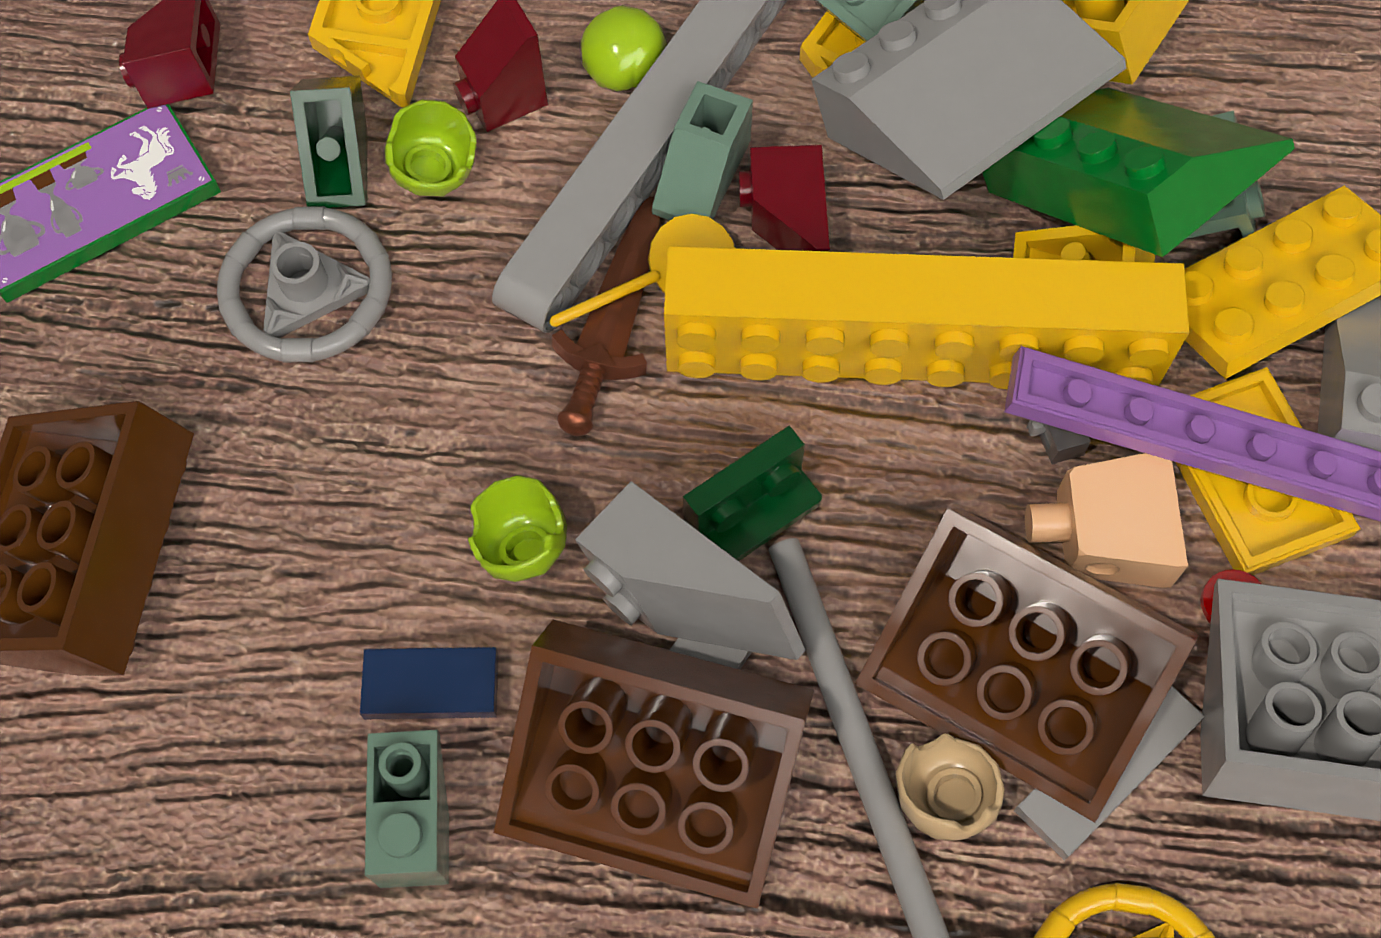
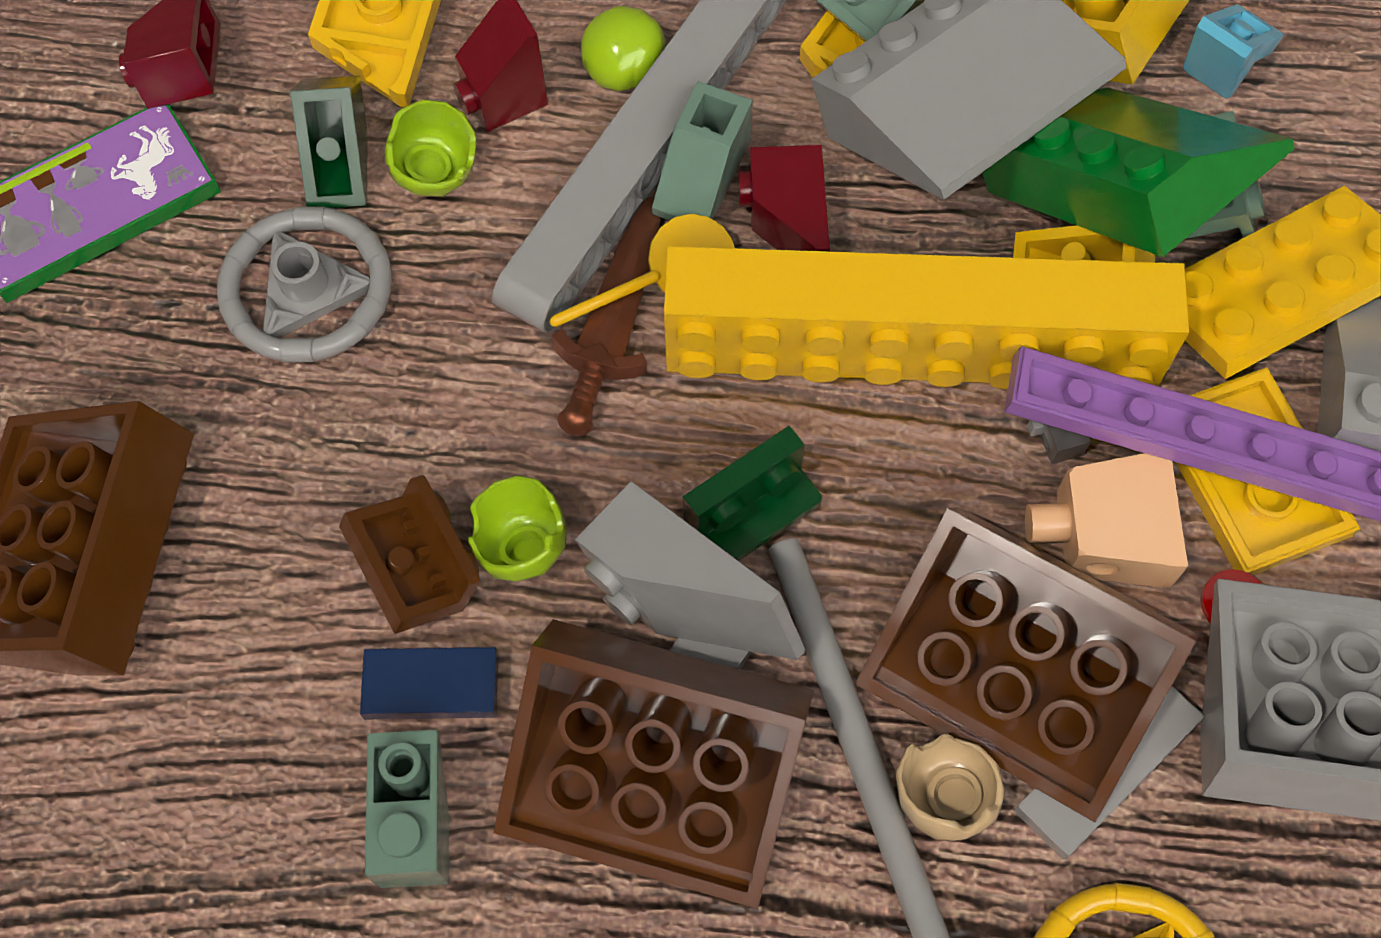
none -> reddish brown bracket [339,475,480,634]
none -> medium azure slope [1183,4,1285,99]

